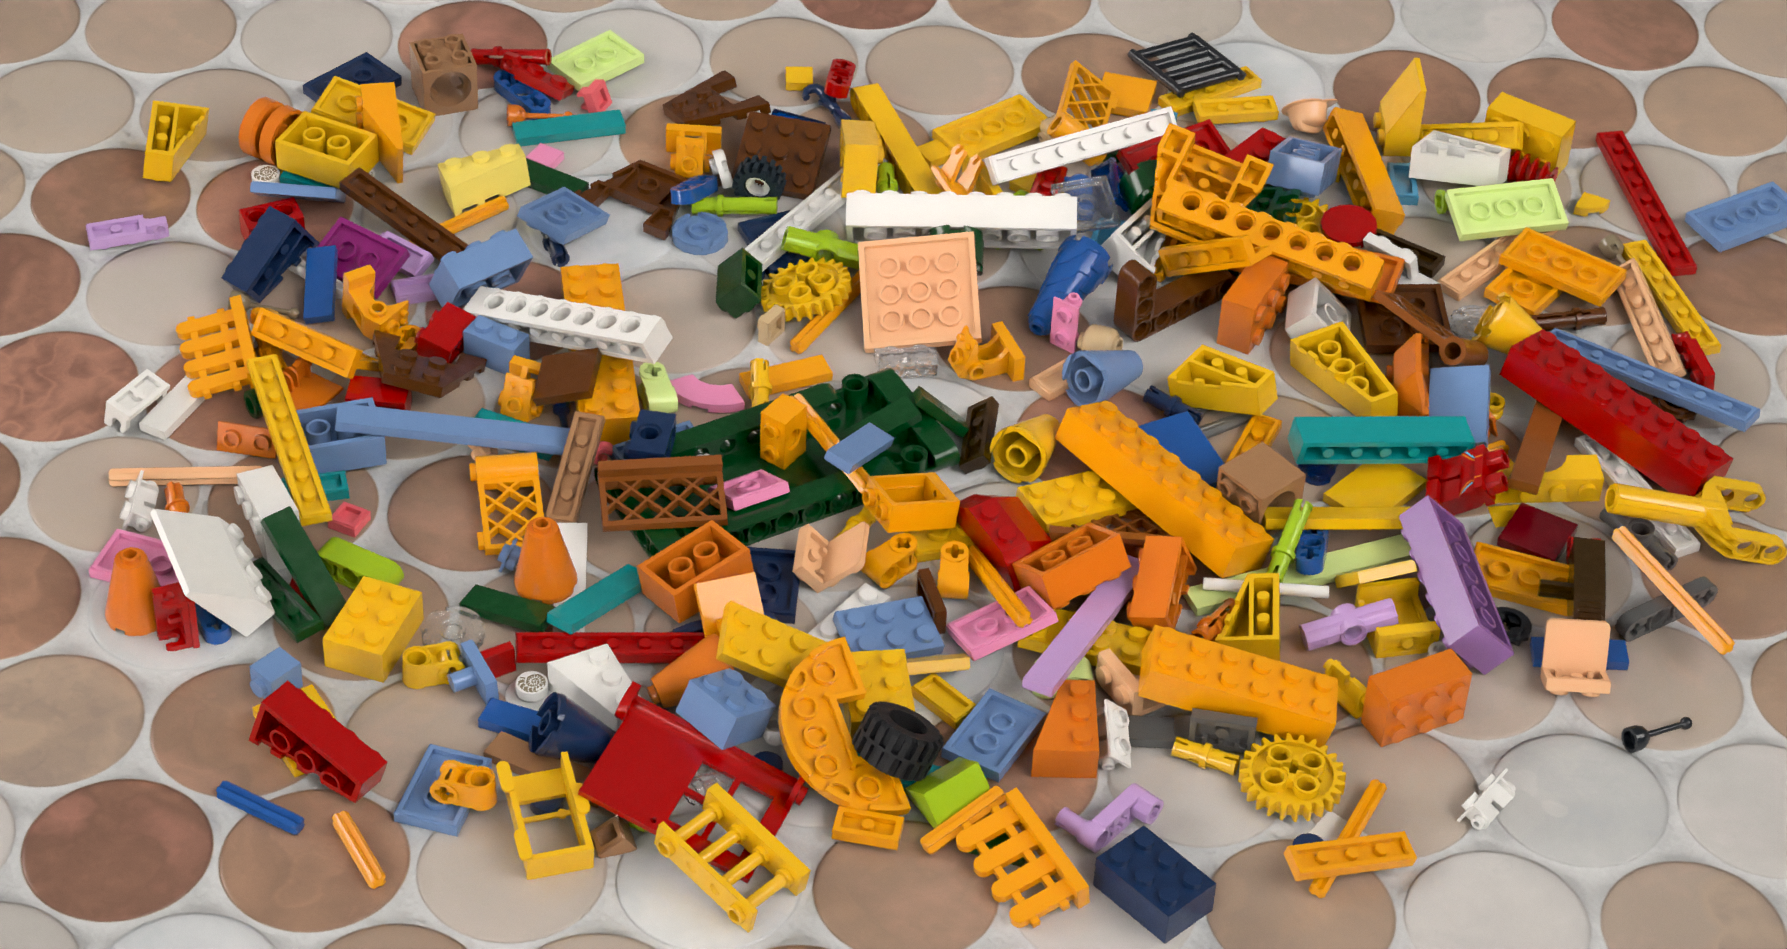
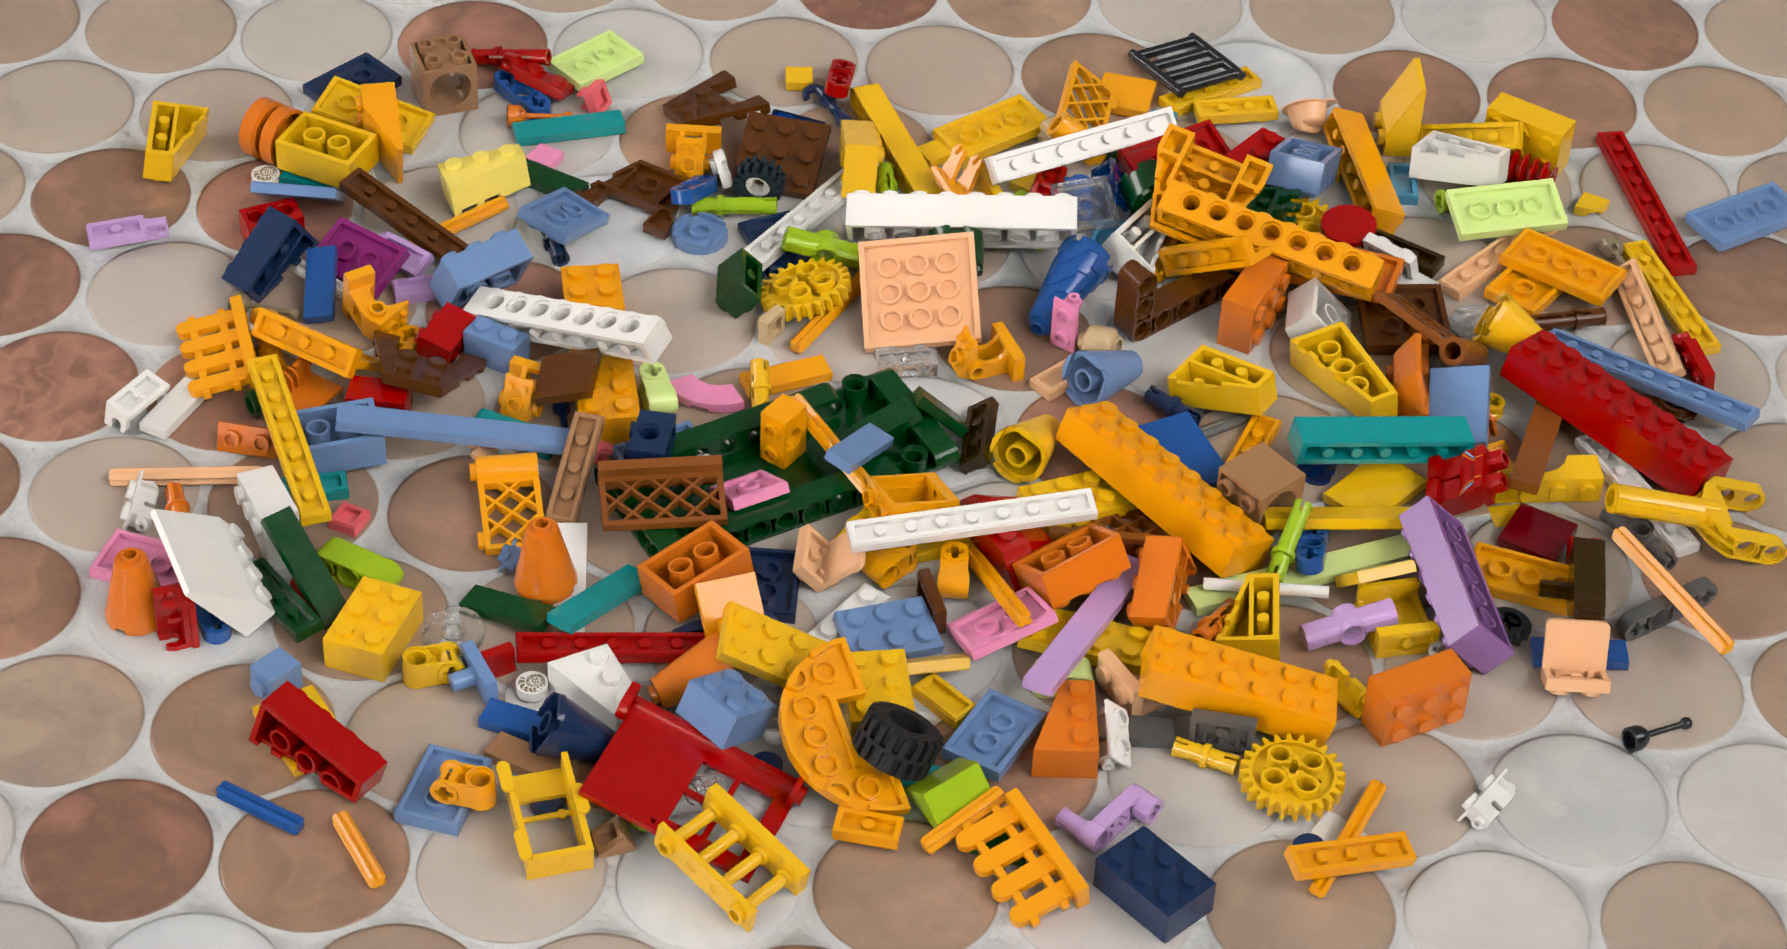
none -> white tile [846,488,1098,553]

